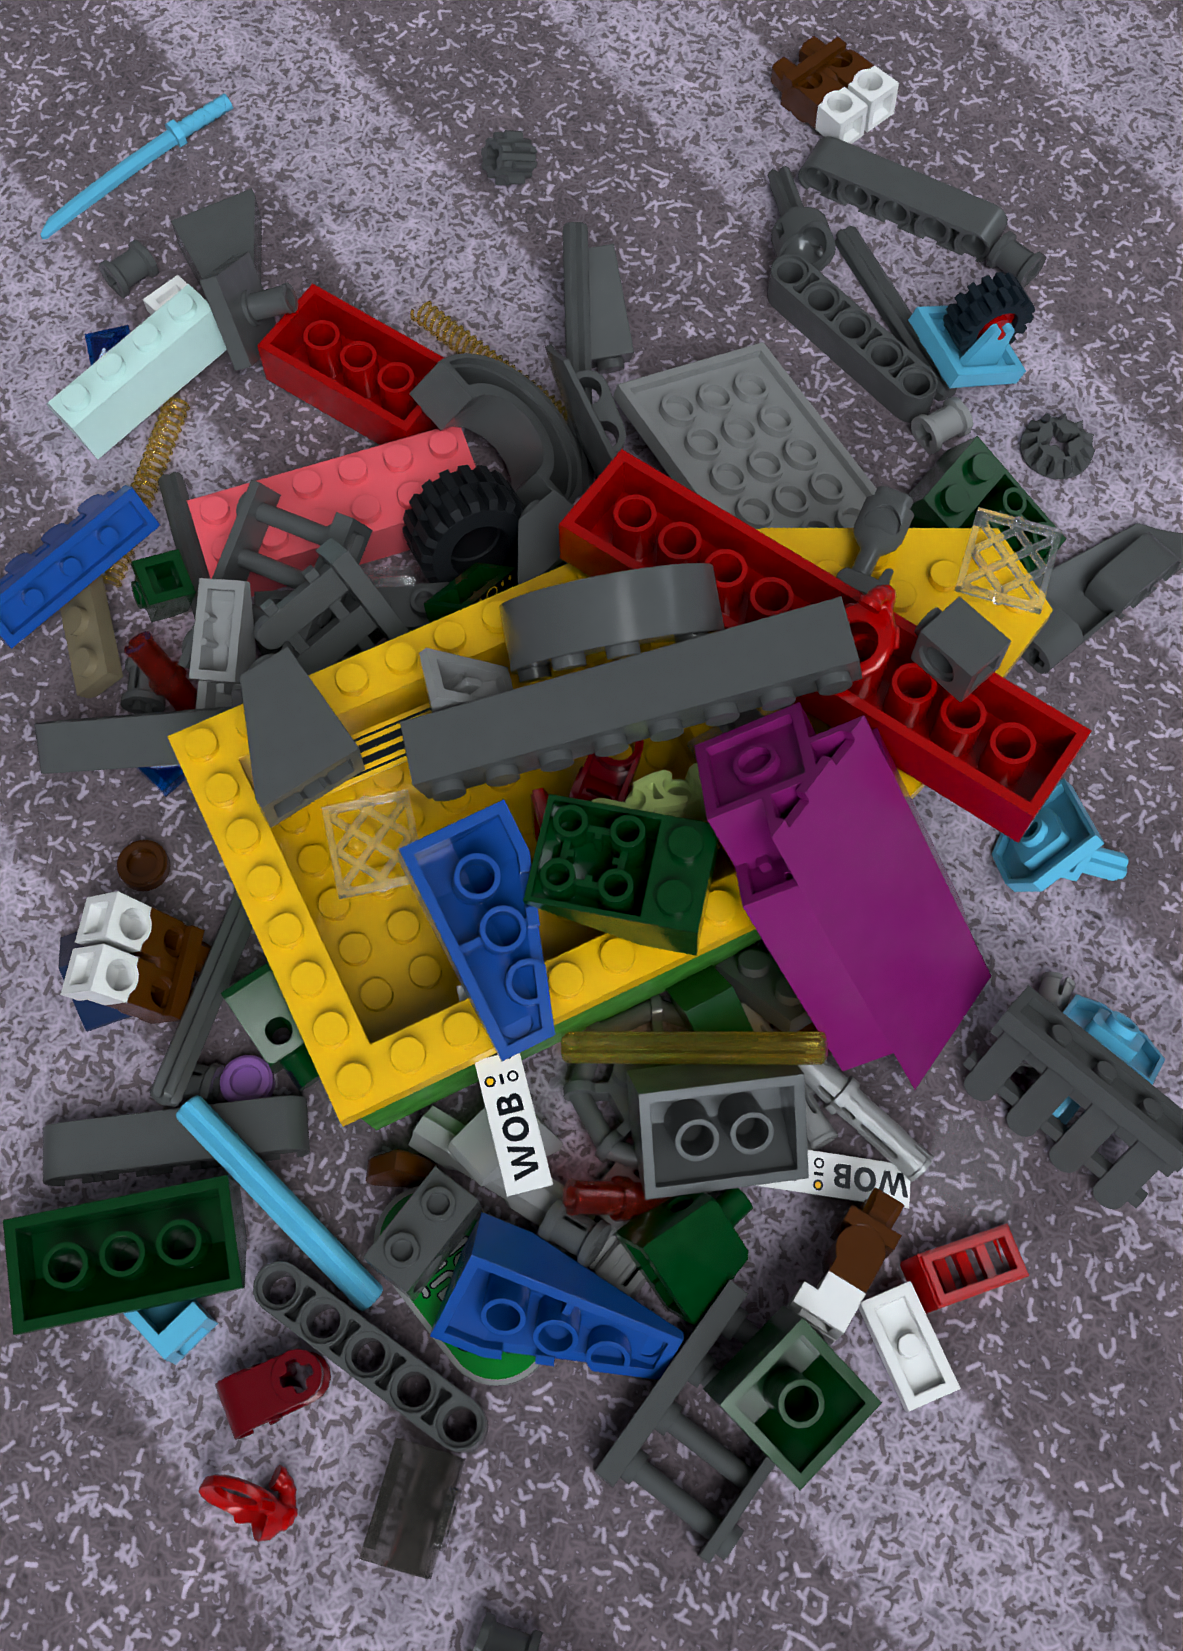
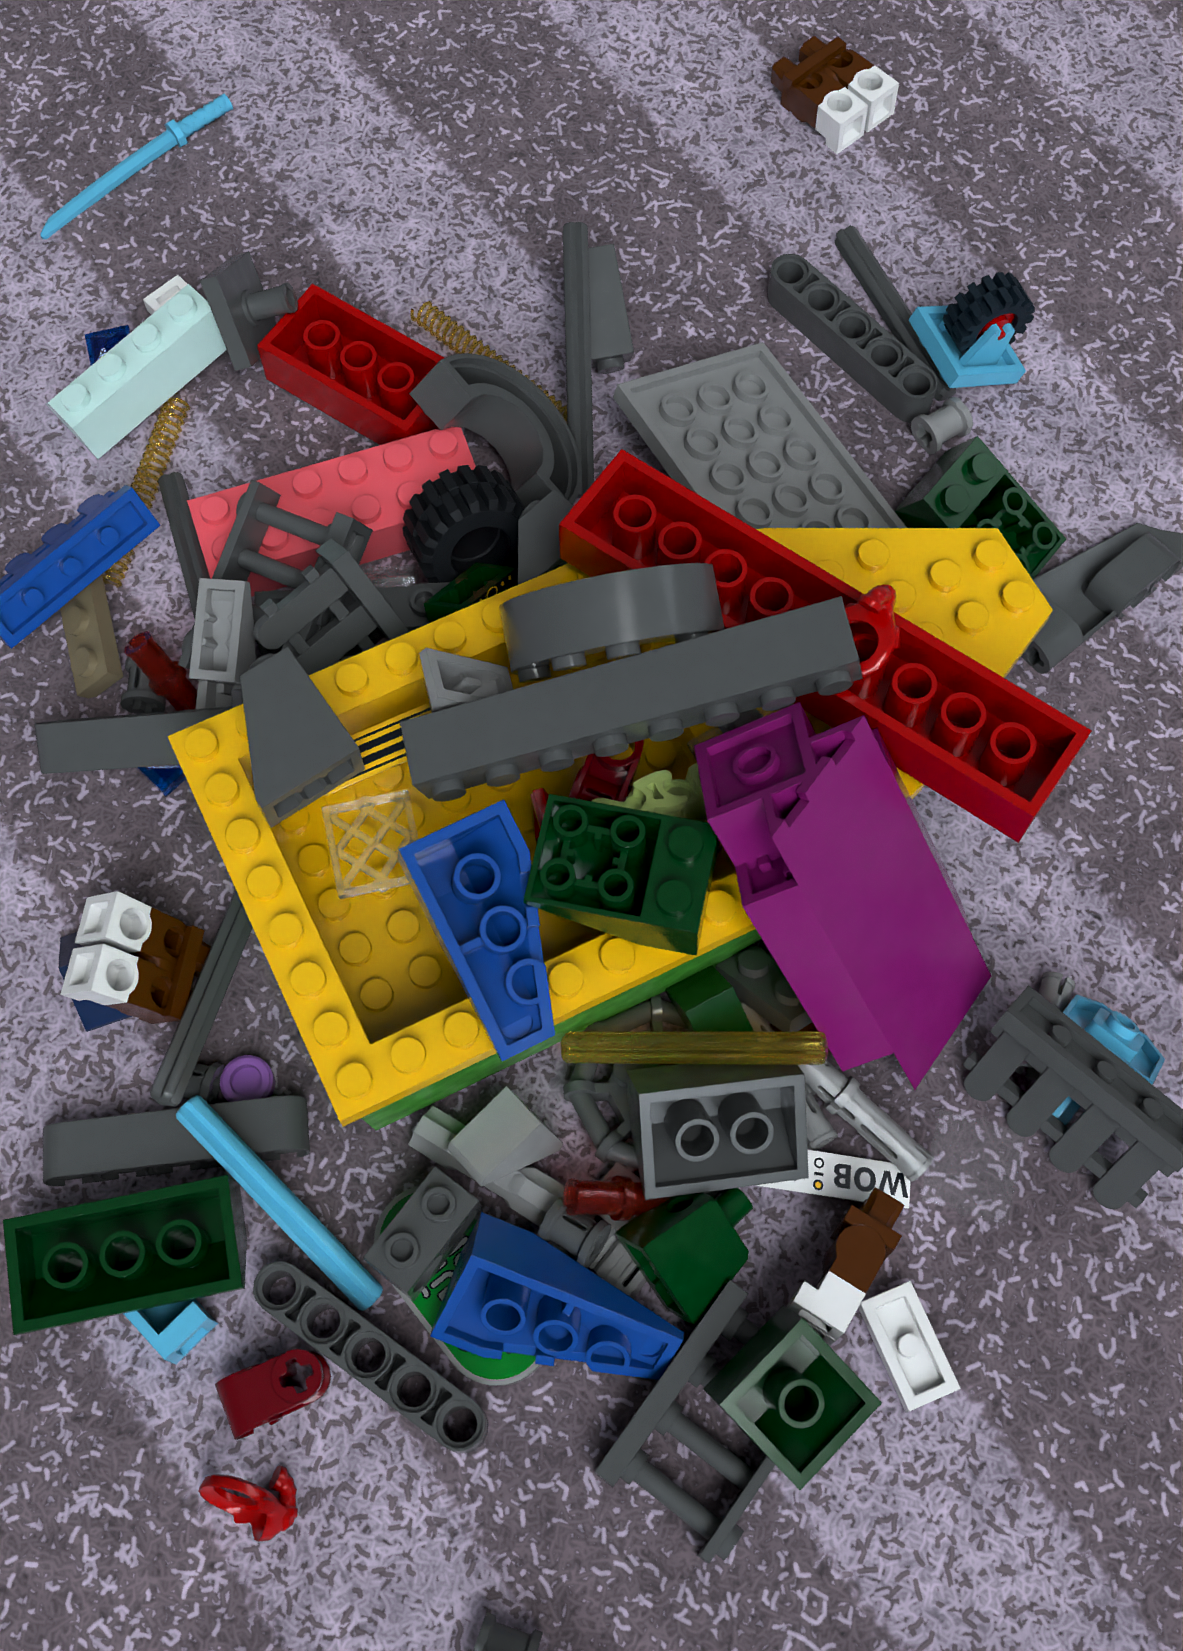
dark grey bush [98,239,159,298] -> none
reddish brown tile [117,840,170,892] -> none
dark green brick [131,549,196,623] -> none
dark grey slope [171,188,262,294] -> none
dark green torso [221,963,320,1091] -> none
clear smoke piece [359,1437,466,1580] -> none
reddish brown tile [365,1149,438,1188] -> none
white sticker [456,985,553,1196] -> none
dark grey gear [481,130,537,186] -> none
dark grey panel [545,344,626,478] -> none
dark grey piece [768,166,836,271] -> none
dark grey beam [798,136,1008,263] -> none
dark grey piece [837,486,914,594] -> none
red slope [900,1223,1029,1314] -> none
dark grey brick [911,596,1011,703] -> none
clear window [954,507,1063,615] -> none
dark grey bush [986,231,1046,289] -> none
medium azure piece [991,778,1129,892] -> none
dark grey gear [1020,412,1095,479] -> none

